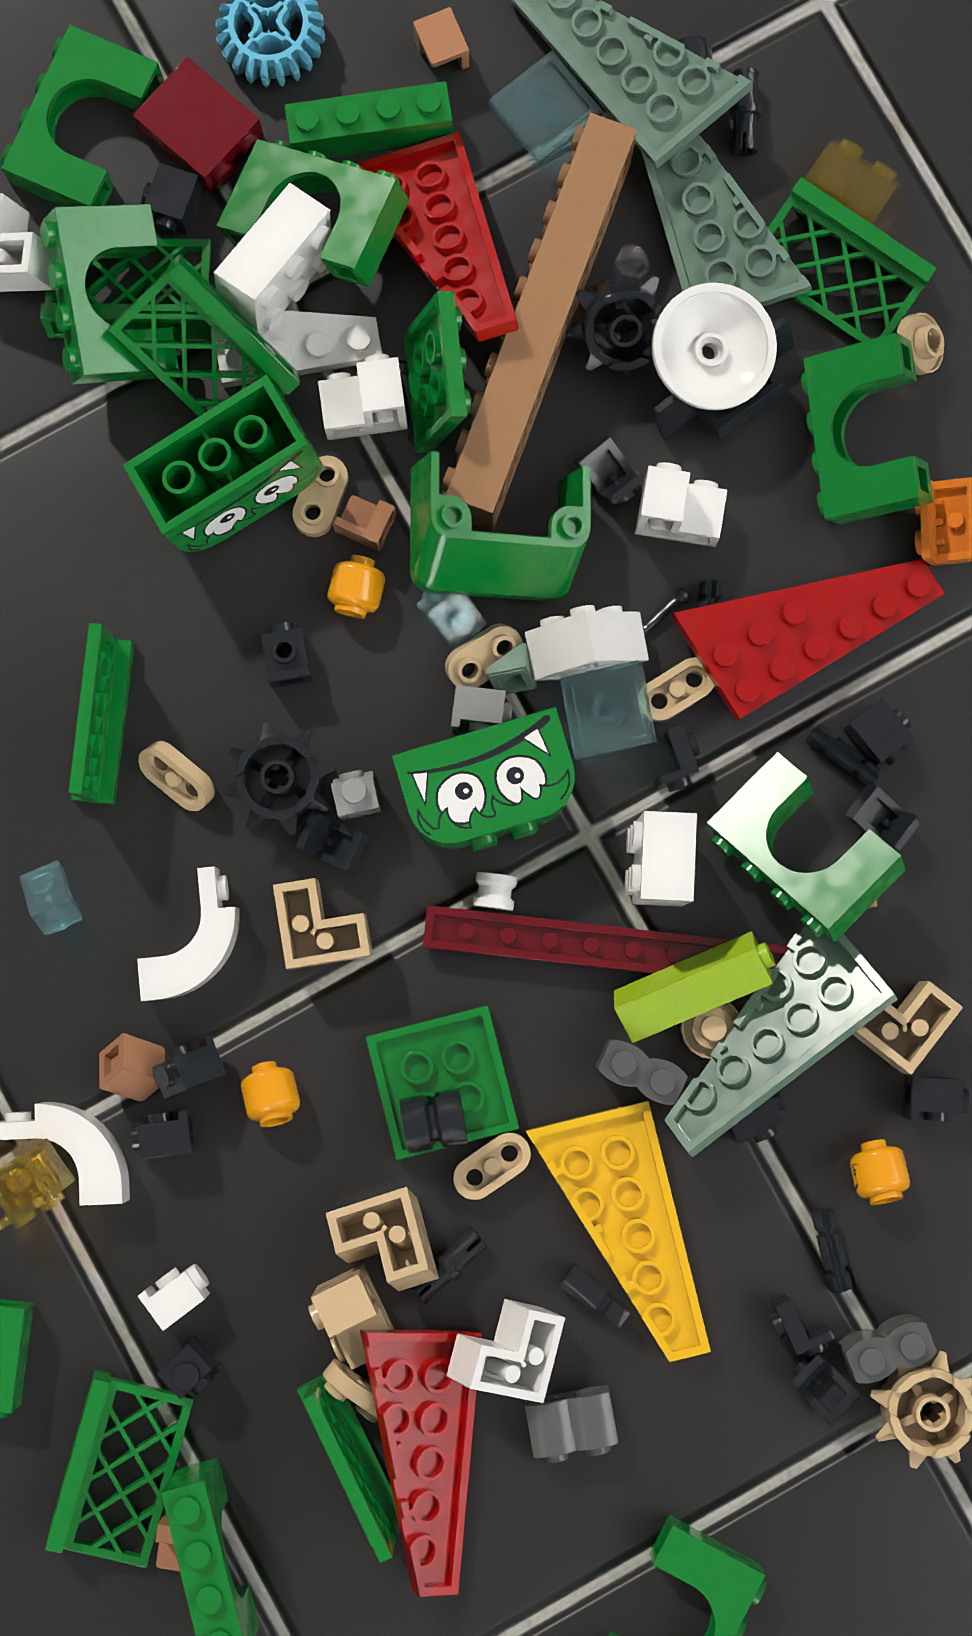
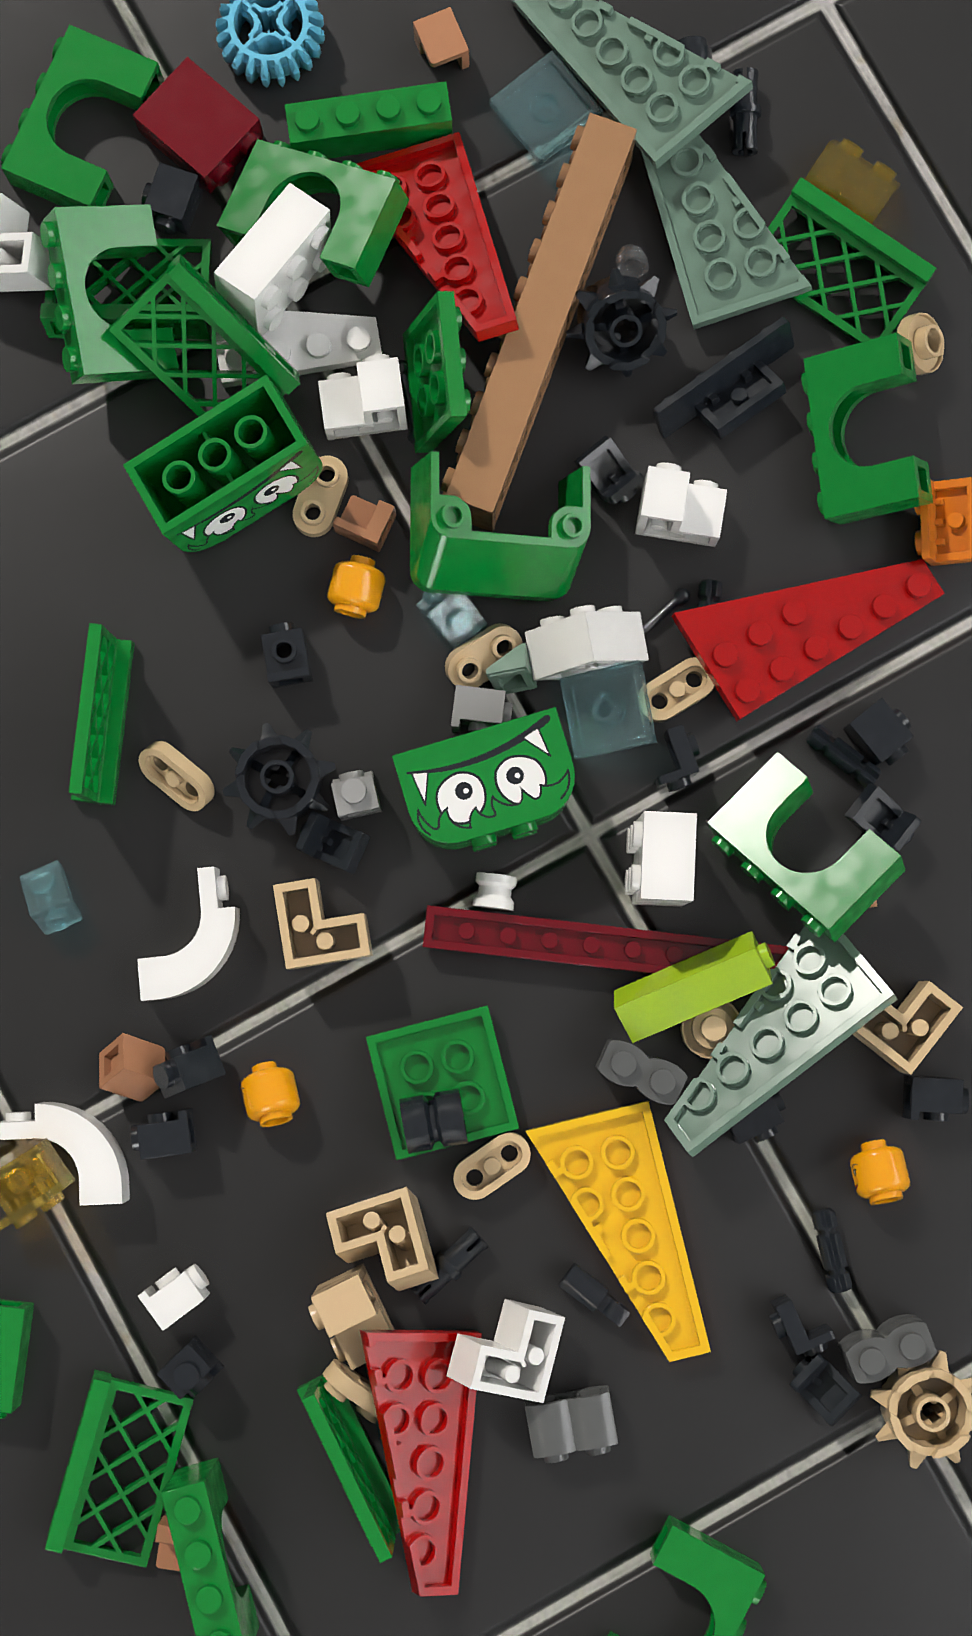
white dish [652,283,777,410] -> none

